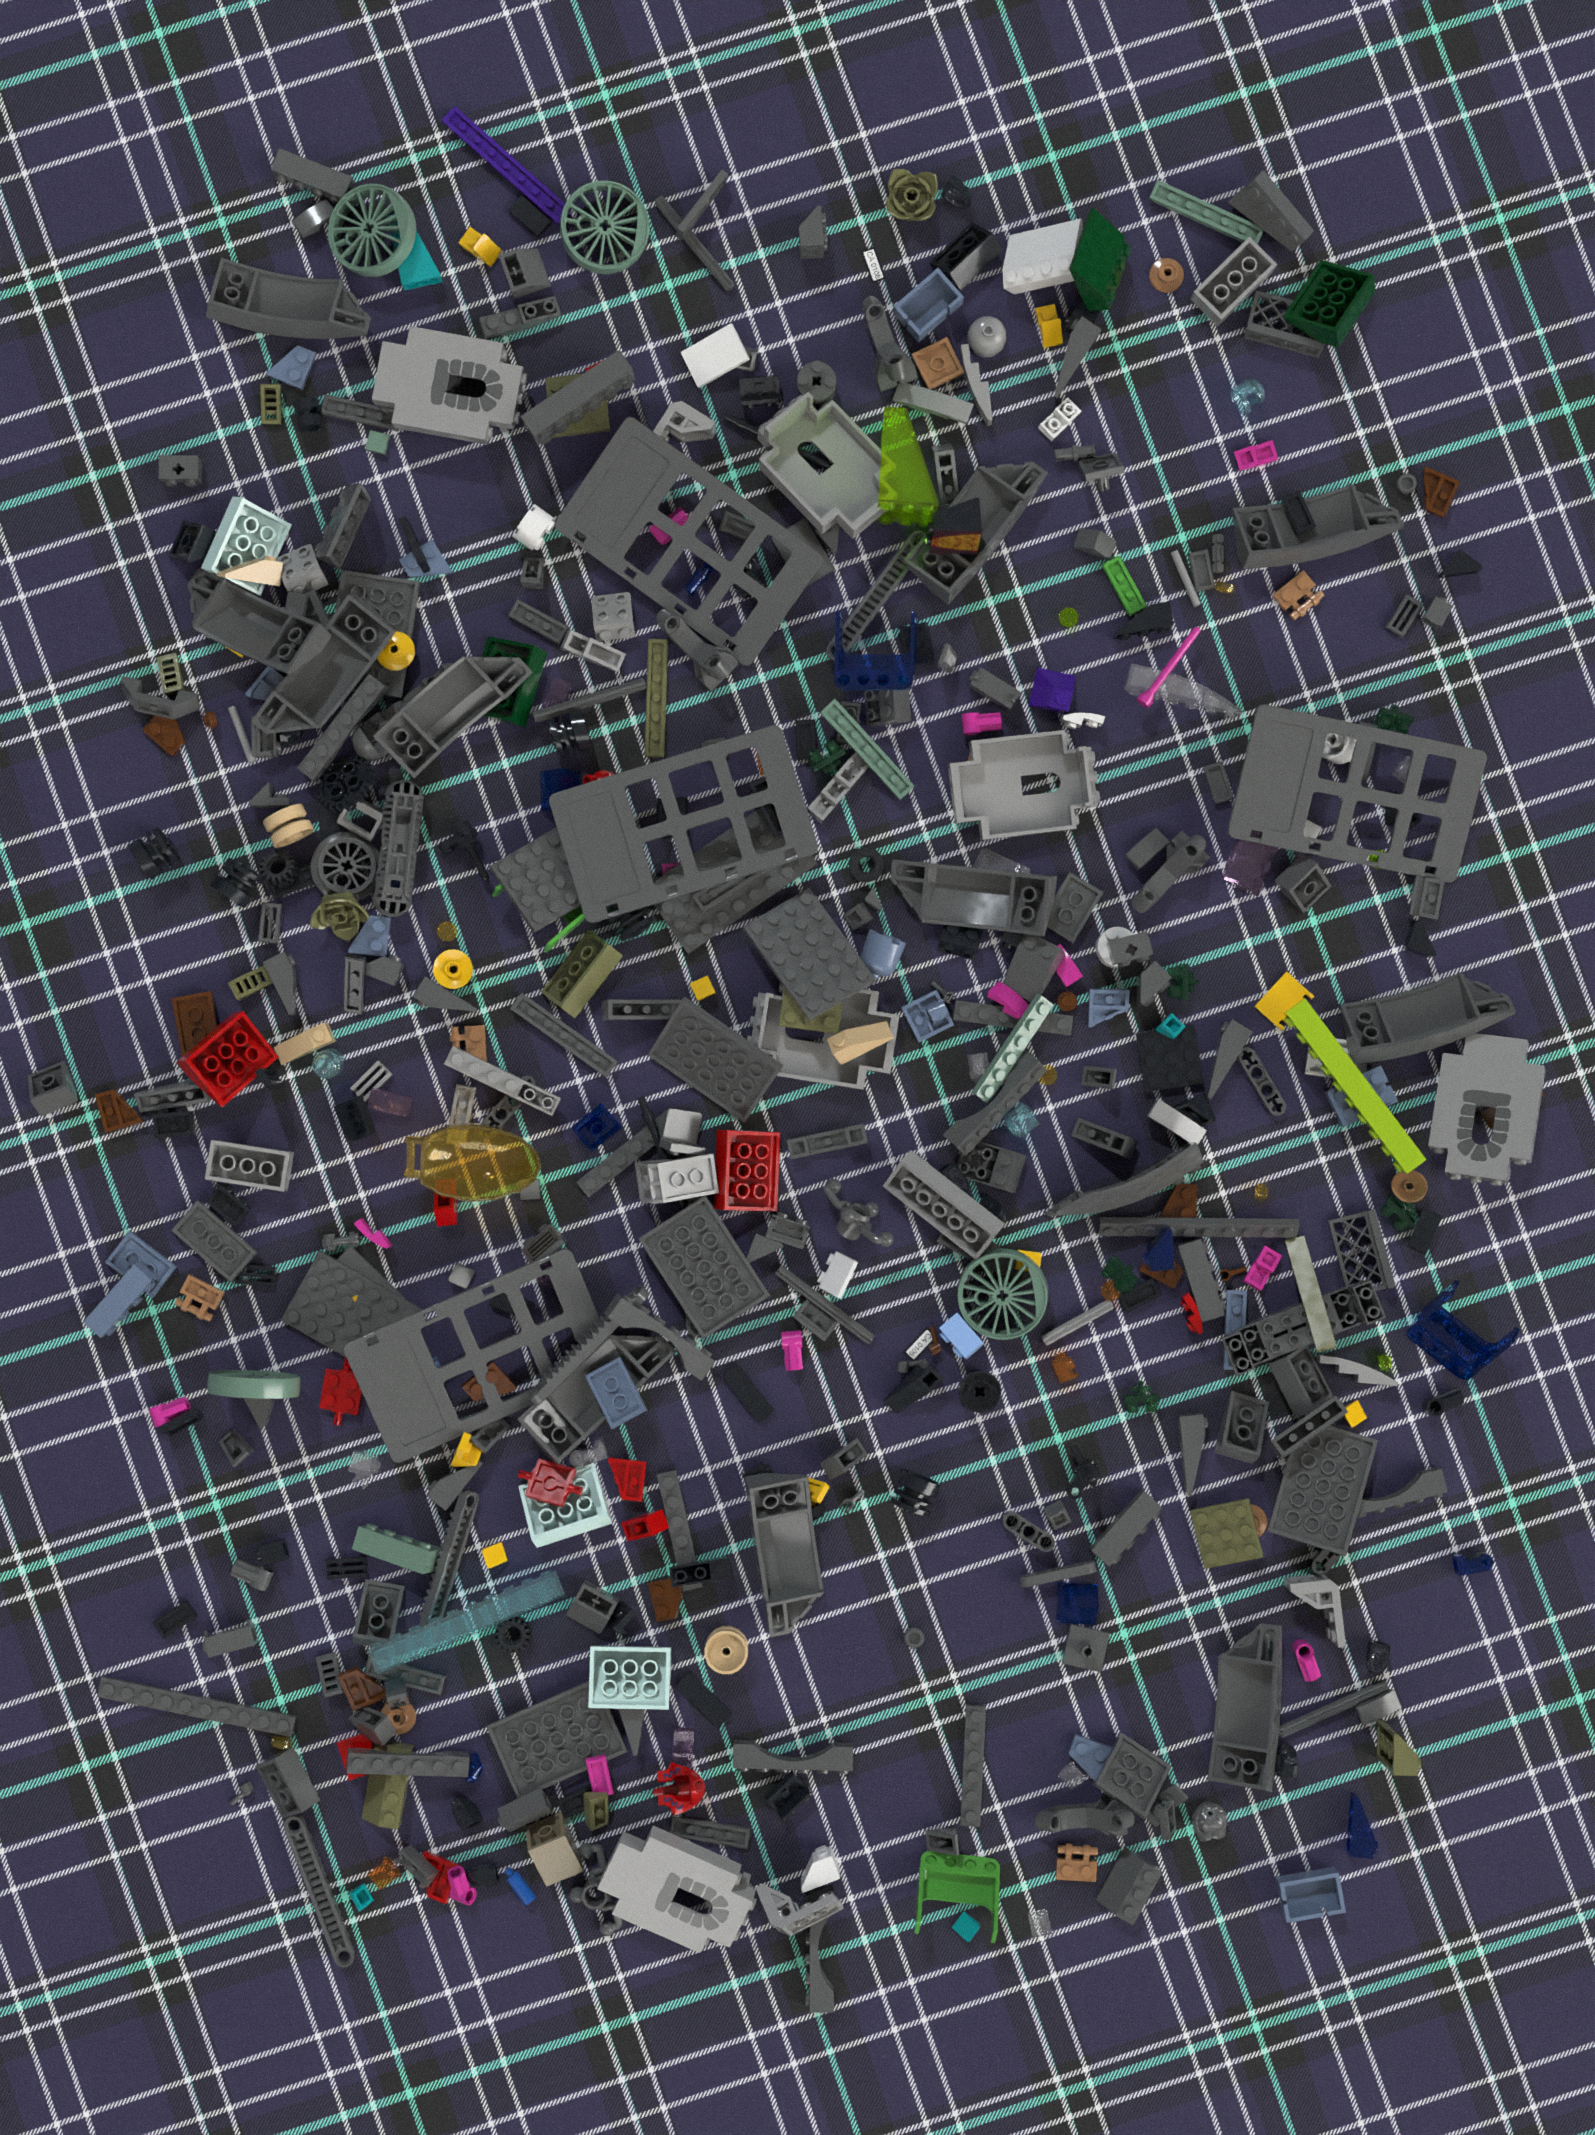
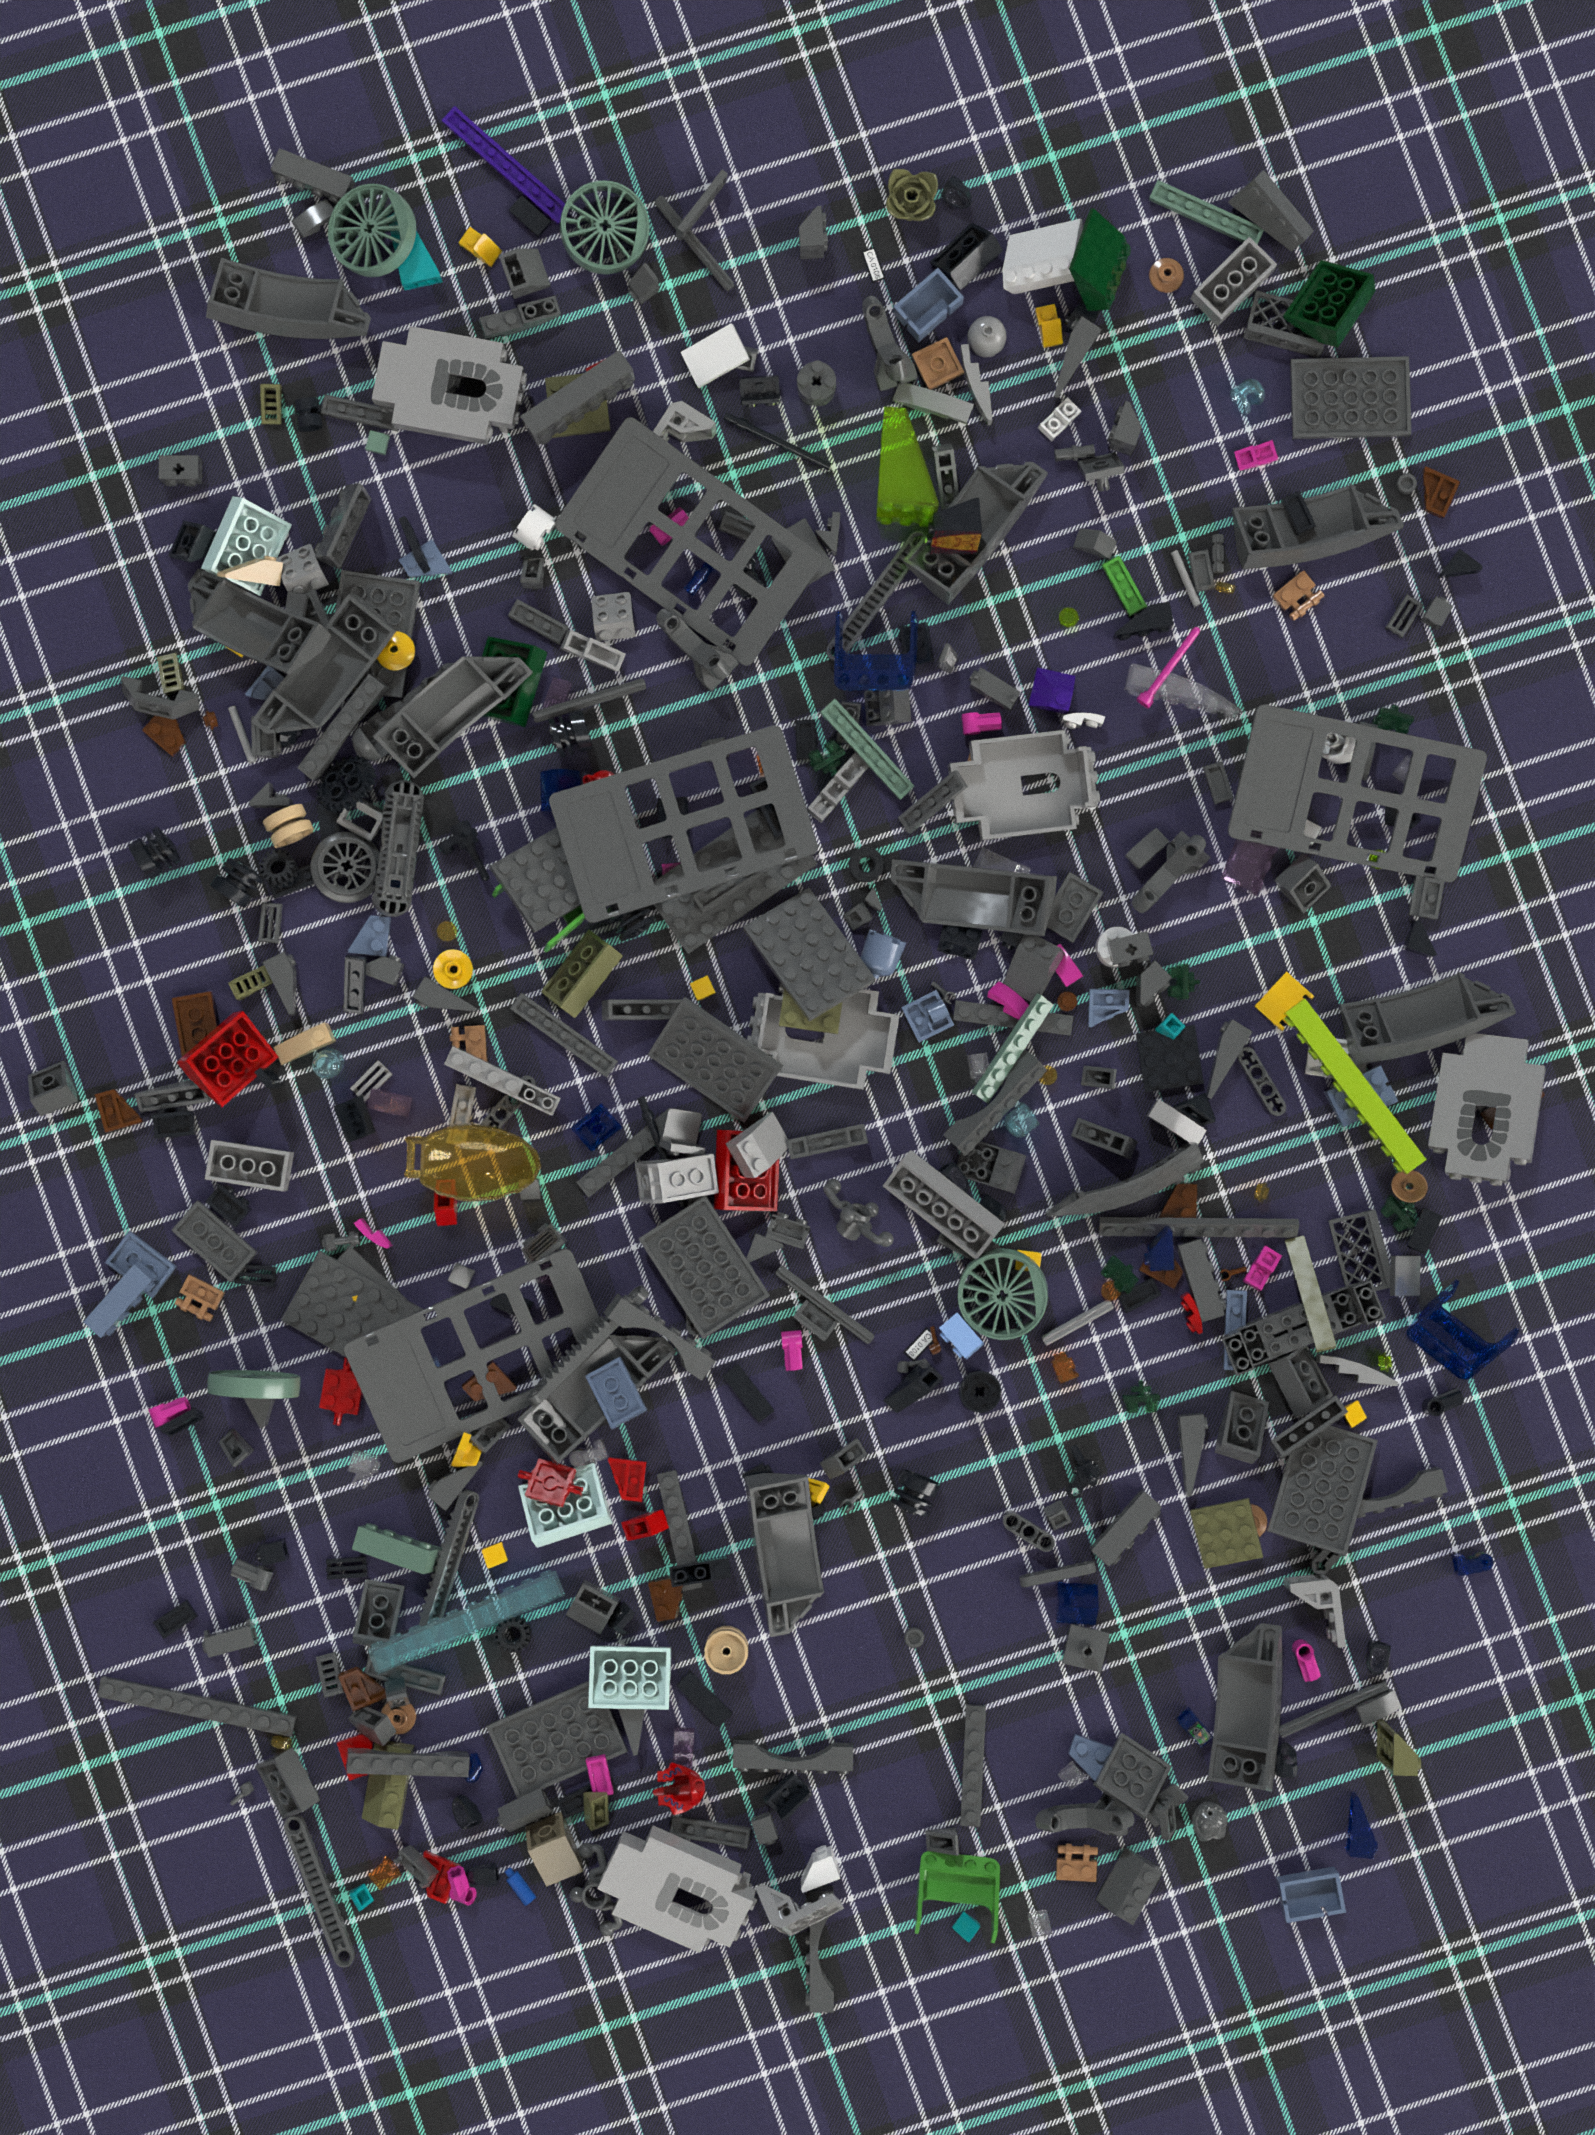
sand blue wing [266,345,317,390] -> none
olive brick [310,891,369,942] -> none
olive tile [644,639,668,758] -> none
light grey panel [758,392,898,539] -> none
white slope [817,1251,858,1299] -> none
tan slope [827,1021,894,1065] -> none
none -> dark grey slope [628,263,660,304]
none -> light grey slope [726,1112,788,1178]
none -> dark grey brick [751,1811,778,1846]
none -> dark grey plate [898,770,968,833]
none -> dark grey slope [1107,401,1142,456]
none -> leg [1176,1707,1213,1748]
none -> dark grey plate [1290,356,1411,439]
none -> dark grey slope [1390,1255,1421,1296]

